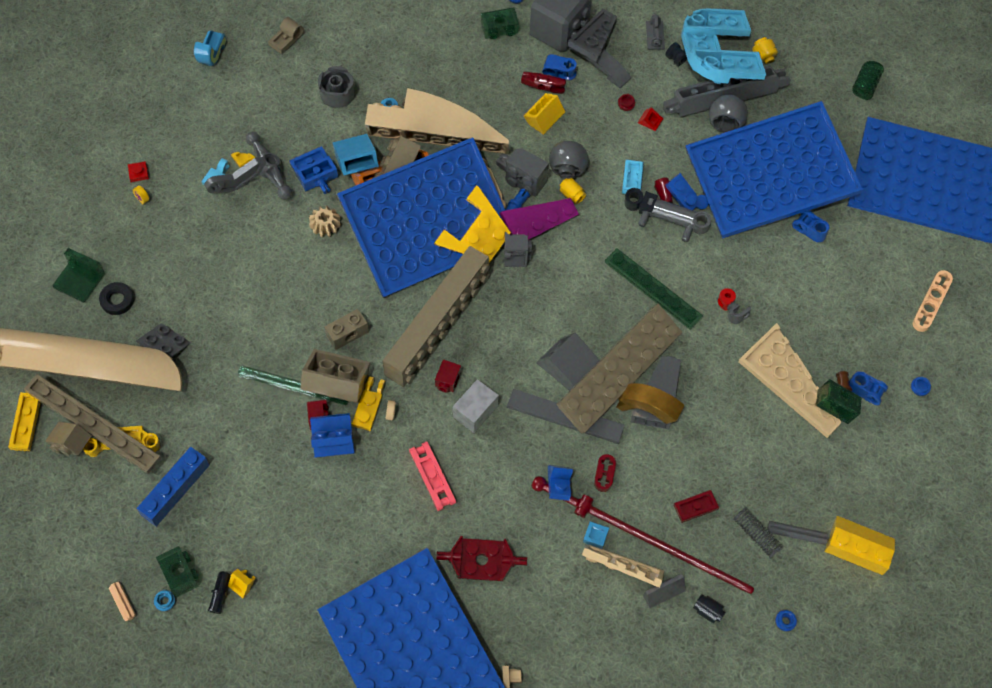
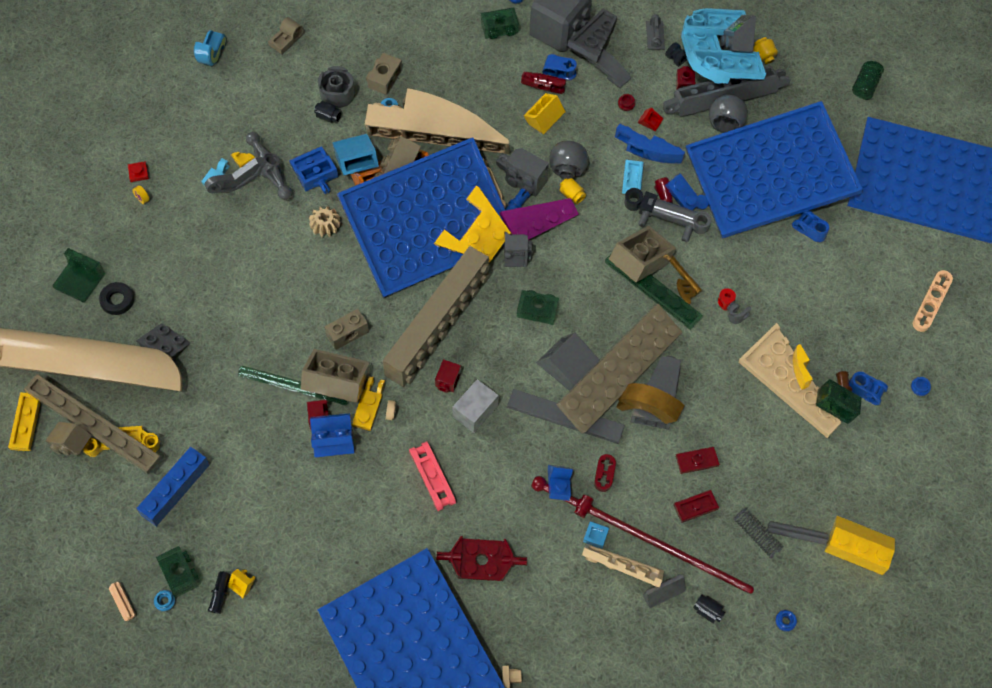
none -> black brick [314,101,342,123]
none -> dark tan brick [366,53,402,95]
none -> clear green brick [517,290,559,325]
none -> dark tan brick [609,226,677,282]
none -> blue slope [615,124,685,163]
none -> pearl gold piece [669,256,702,305]
none -> dark red plate [675,447,720,474]
none -> dark red brick [676,66,696,90]
none -> dark grey slope [720,15,756,52]
none -> yellow slope [793,344,813,390]

